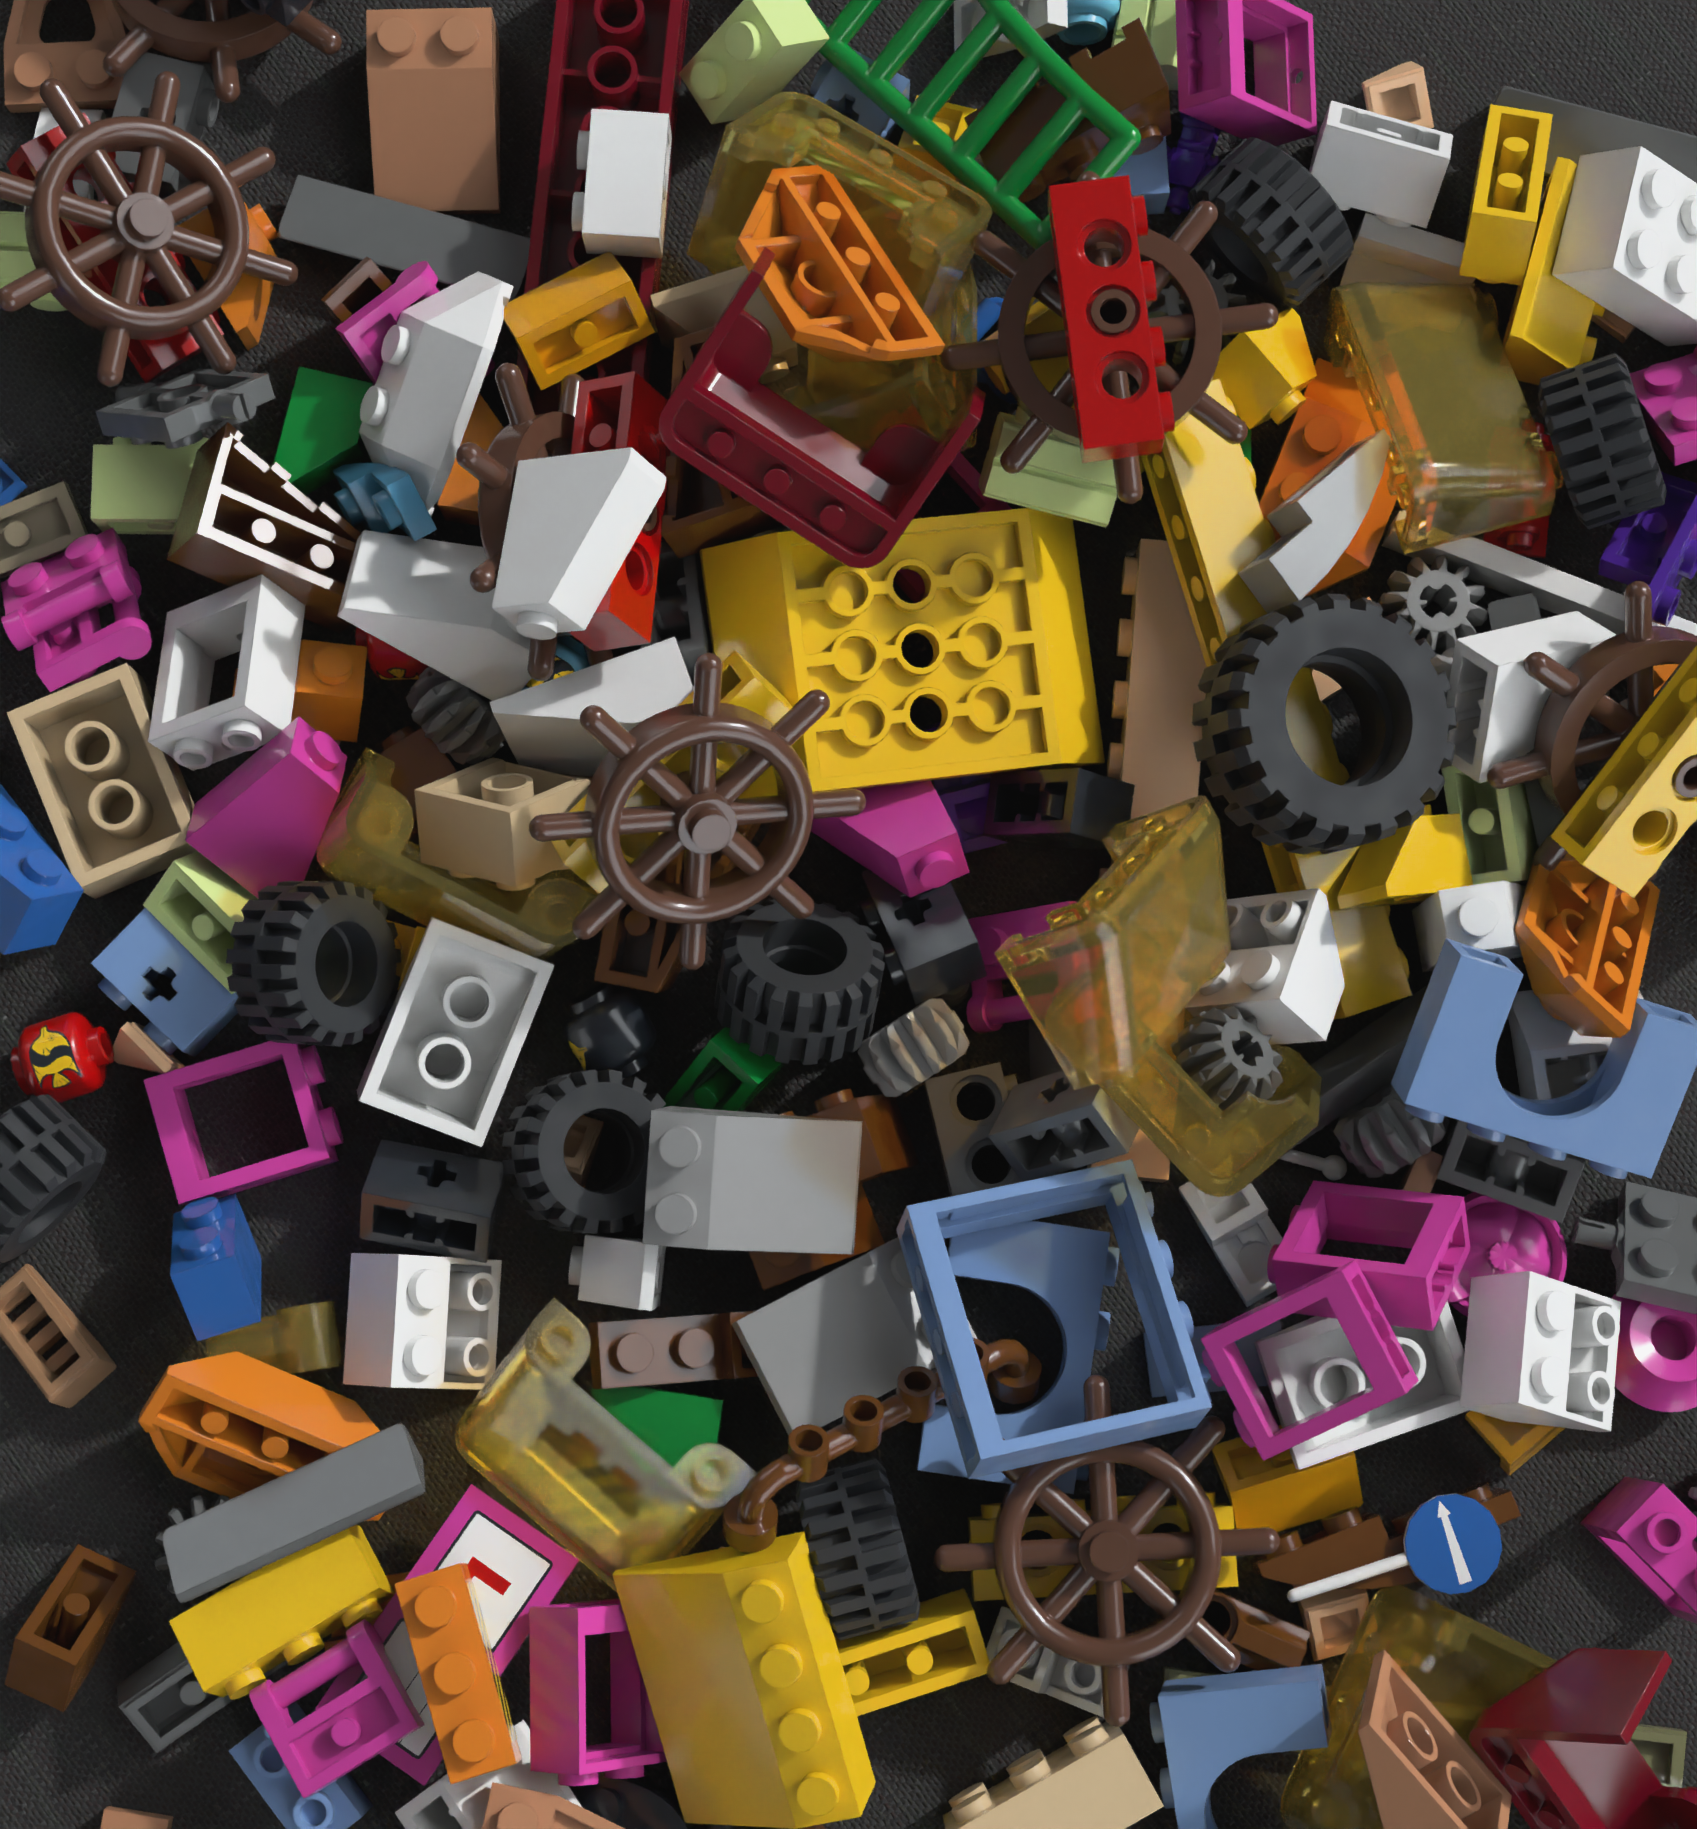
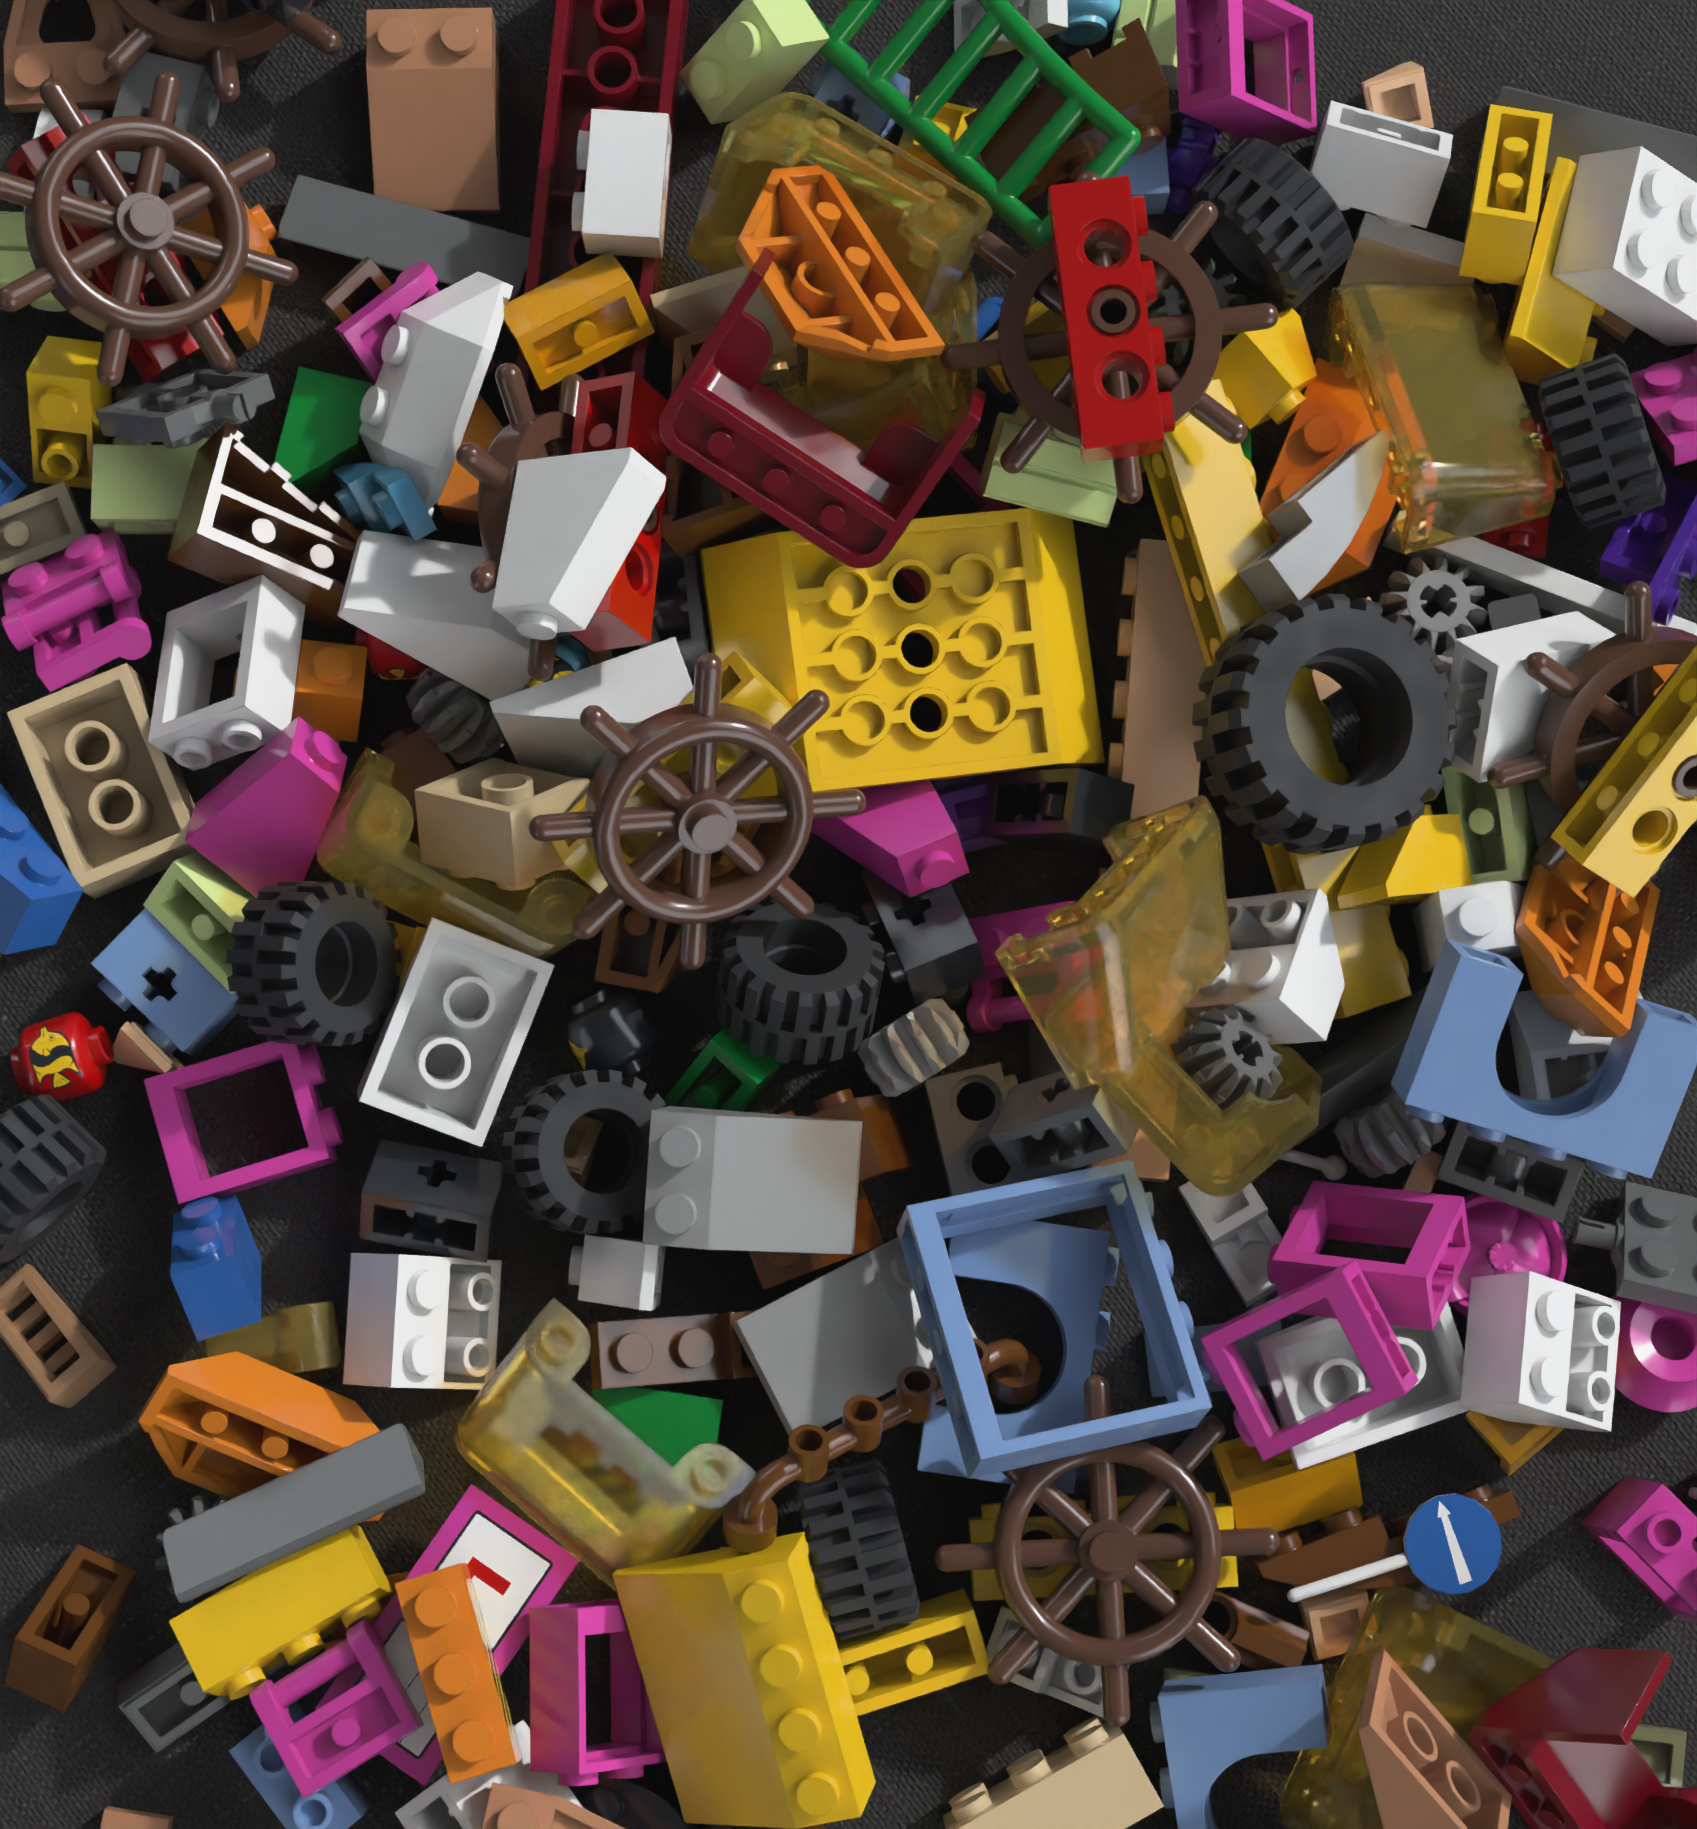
none -> yellow slope [26,336,112,489]

